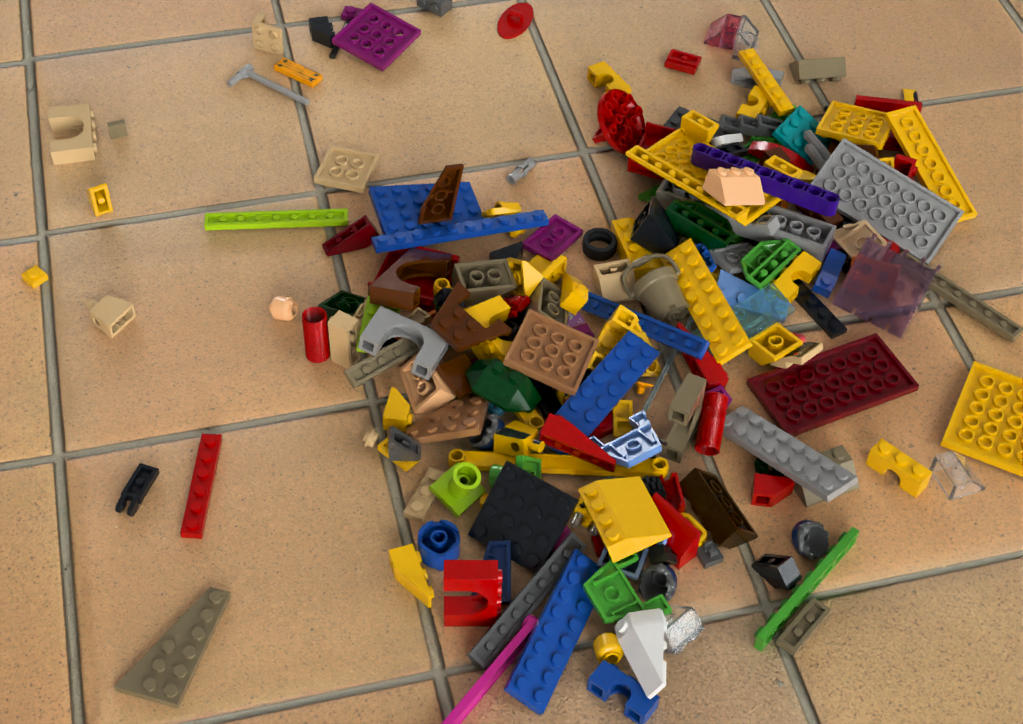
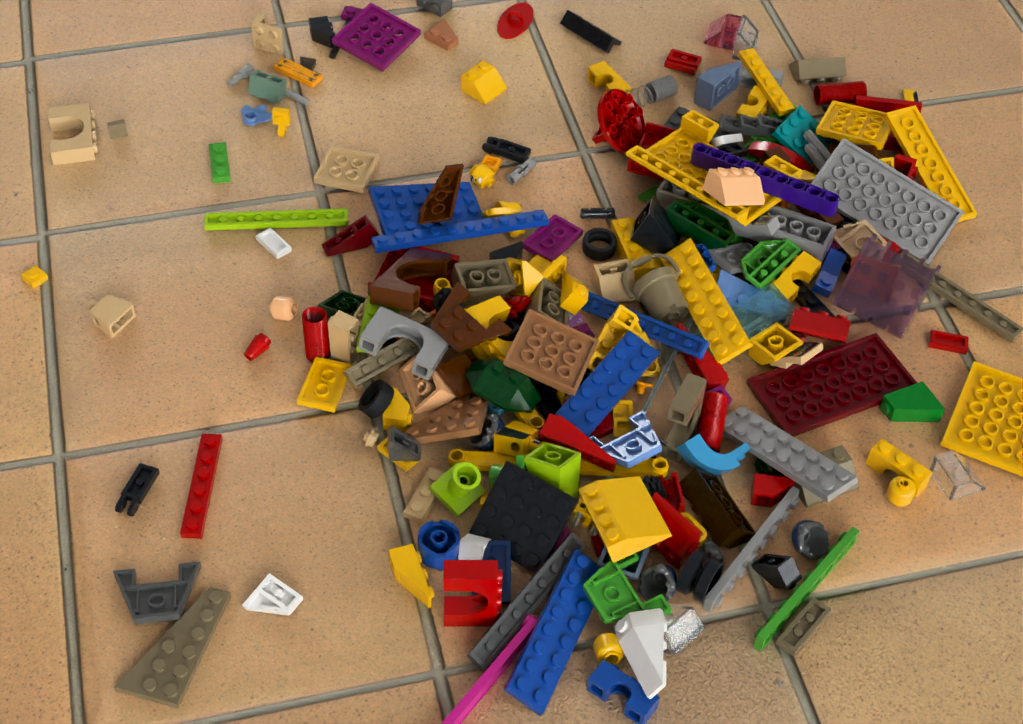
yellow slope [86,183,113,216] -> none
pearl dark grey piece [649,538,677,565] -> none
none -> dark grey wing [113,561,201,624]
none -> bright green plate [209,142,231,183]
none -> medium blue plate [241,105,272,126]
none -> white wing [242,573,303,616]
none -> red cone [244,333,271,361]
none -> sand green brick [248,70,287,103]
none -> white tile [256,227,292,259]
none -> yellow plate [272,107,291,137]
none -> yellow plate [297,357,353,413]
none -> clear smoke tile [300,57,316,70]
none -> black tyre [358,379,394,419]
none -> nougat wing [424,19,458,51]
none -> white panel [458,534,491,560]
none -> yellow slope [461,60,507,105]
none -> yellow head [469,163,495,189]
none -> light orange plate [480,154,502,174]
none -> black hinge [482,136,531,163]
none -> lime slope [524,442,581,498]
none -> black fence [560,10,622,53]
none -> black axle [580,208,615,219]
none -> light grey piece [625,75,678,107]
none -> dark azure arch [676,433,750,475]
none -> black wheel [676,548,724,604]
none -> sand blue slope [694,61,742,111]
none -> light grey plate [703,486,800,613]
none -> red slope [789,307,851,344]
none -> red piece [814,81,867,106]
none -> green slope [880,381,945,422]
none -> yellow head [886,476,916,507]
none -> red tile [928,330,969,355]

